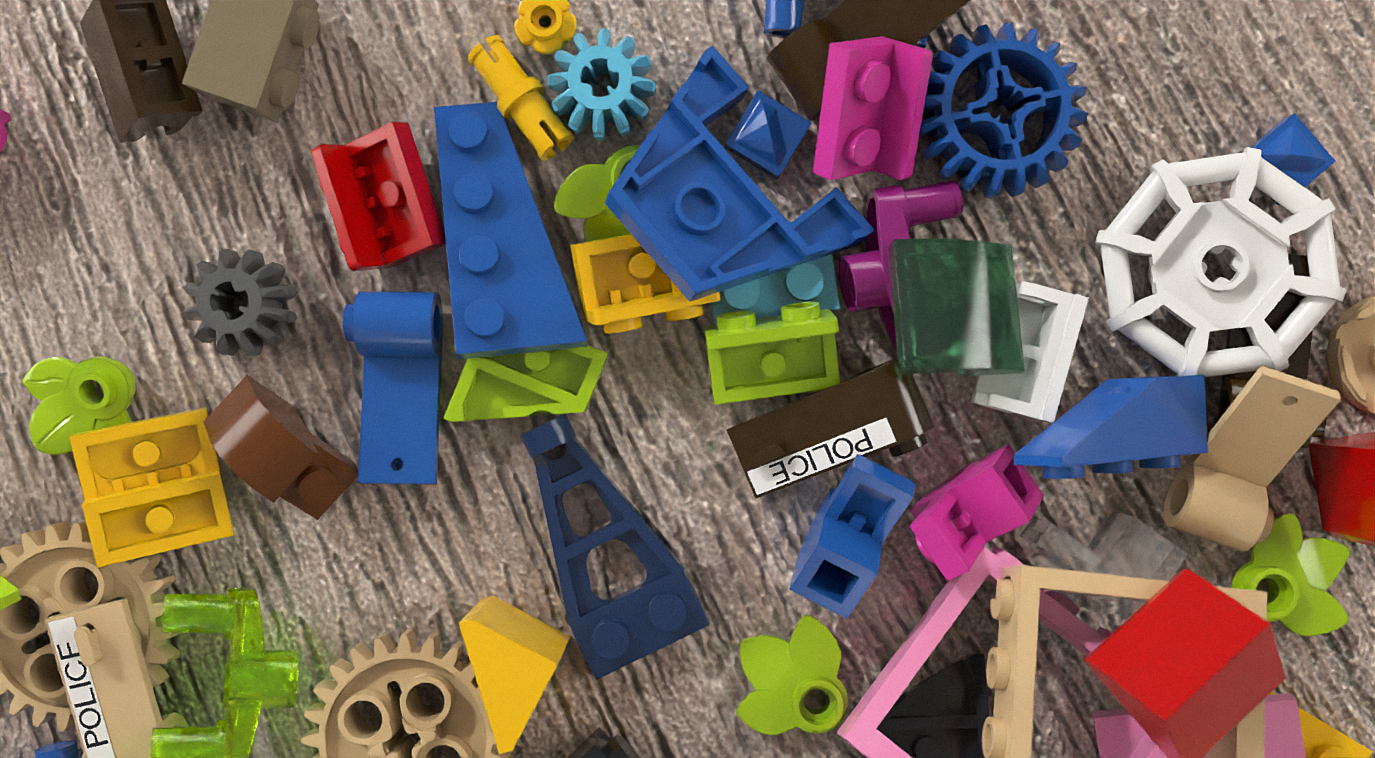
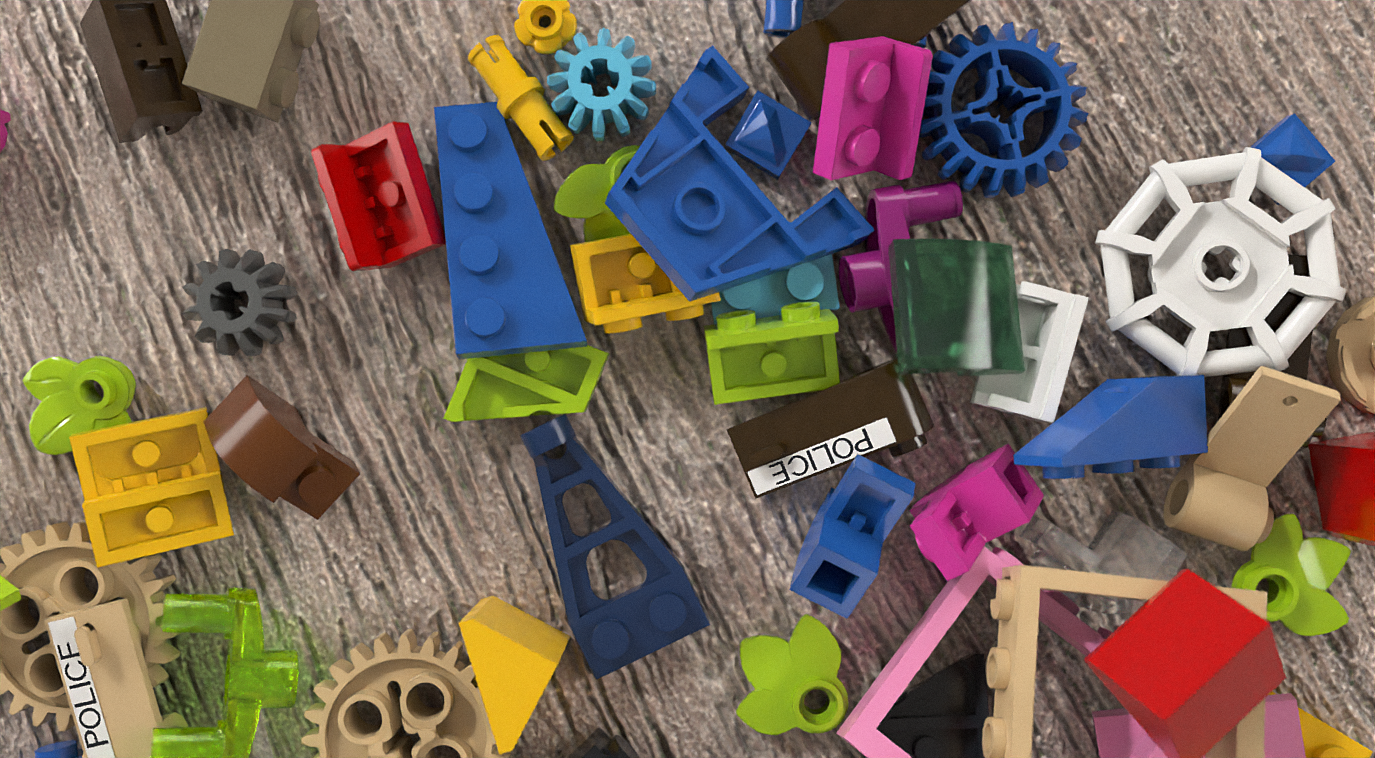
blue door [343,291,443,485] -> none

